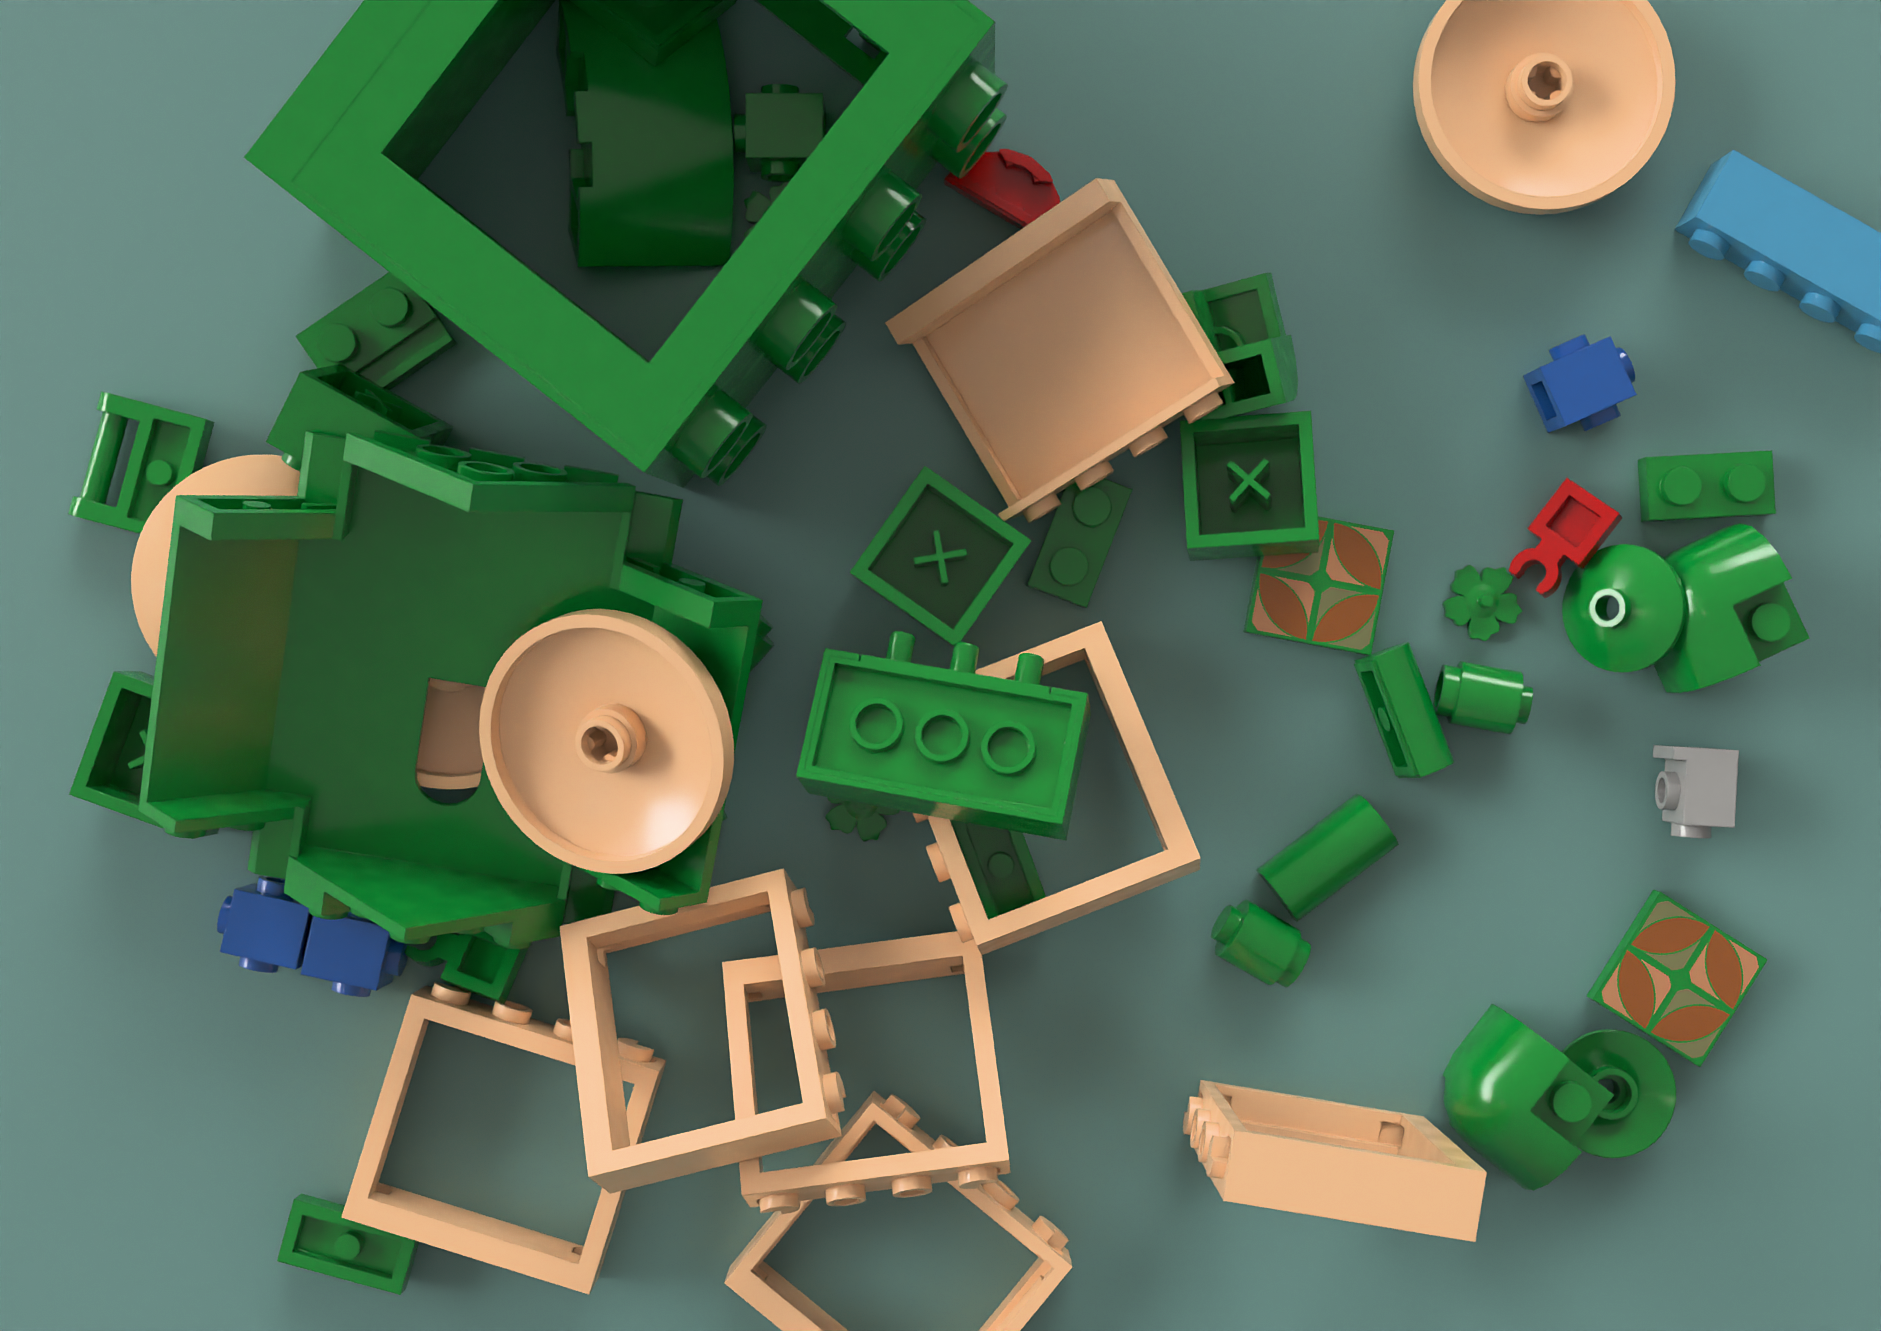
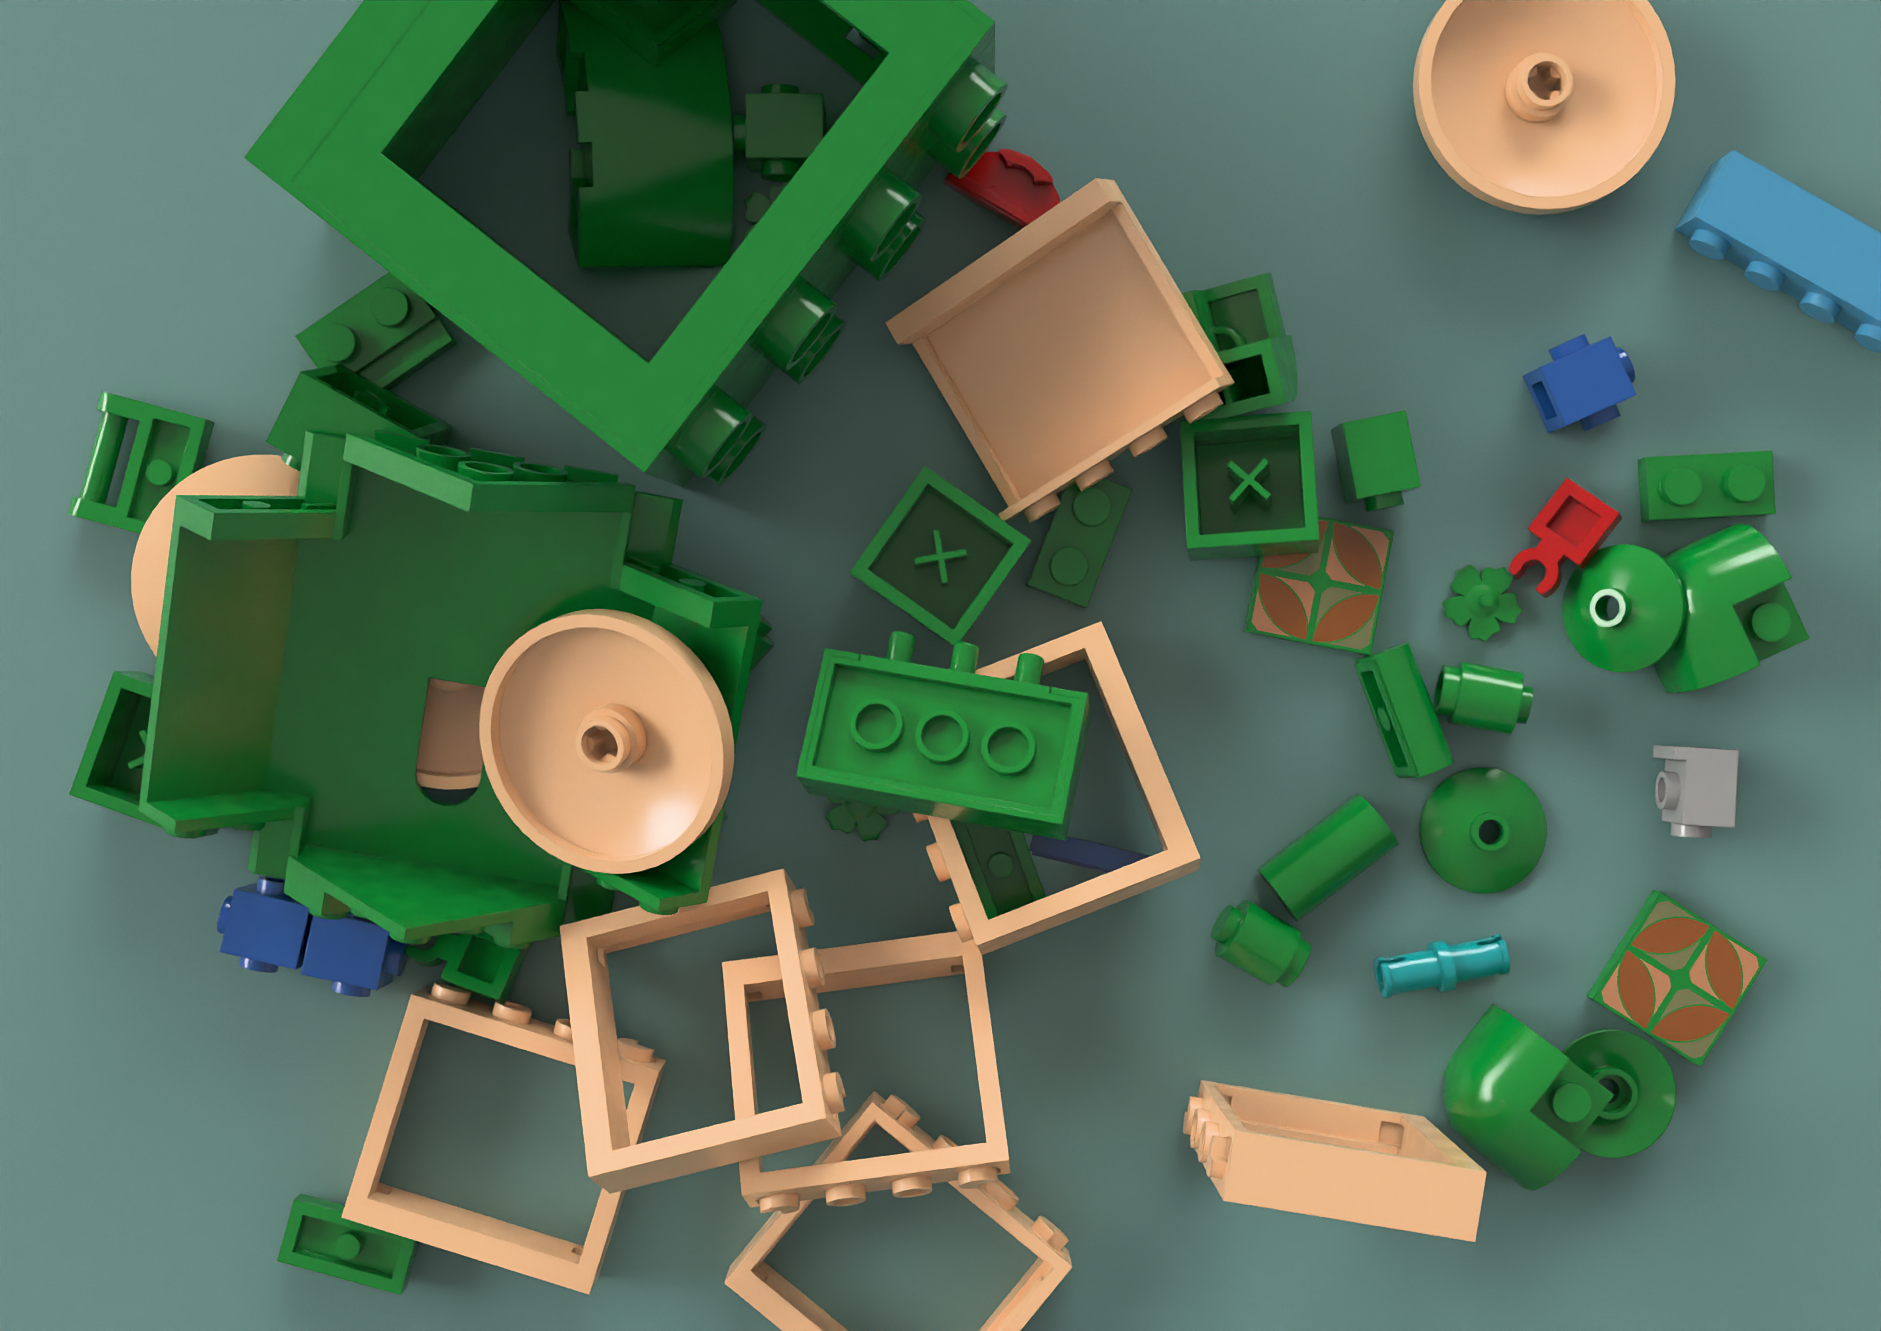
none -> dark blue tile [1029,835,1152,873]
none -> green brick [1331,410,1421,512]
none -> teal pin [1374,934,1510,999]
none -> green dish [1419,767,1547,894]

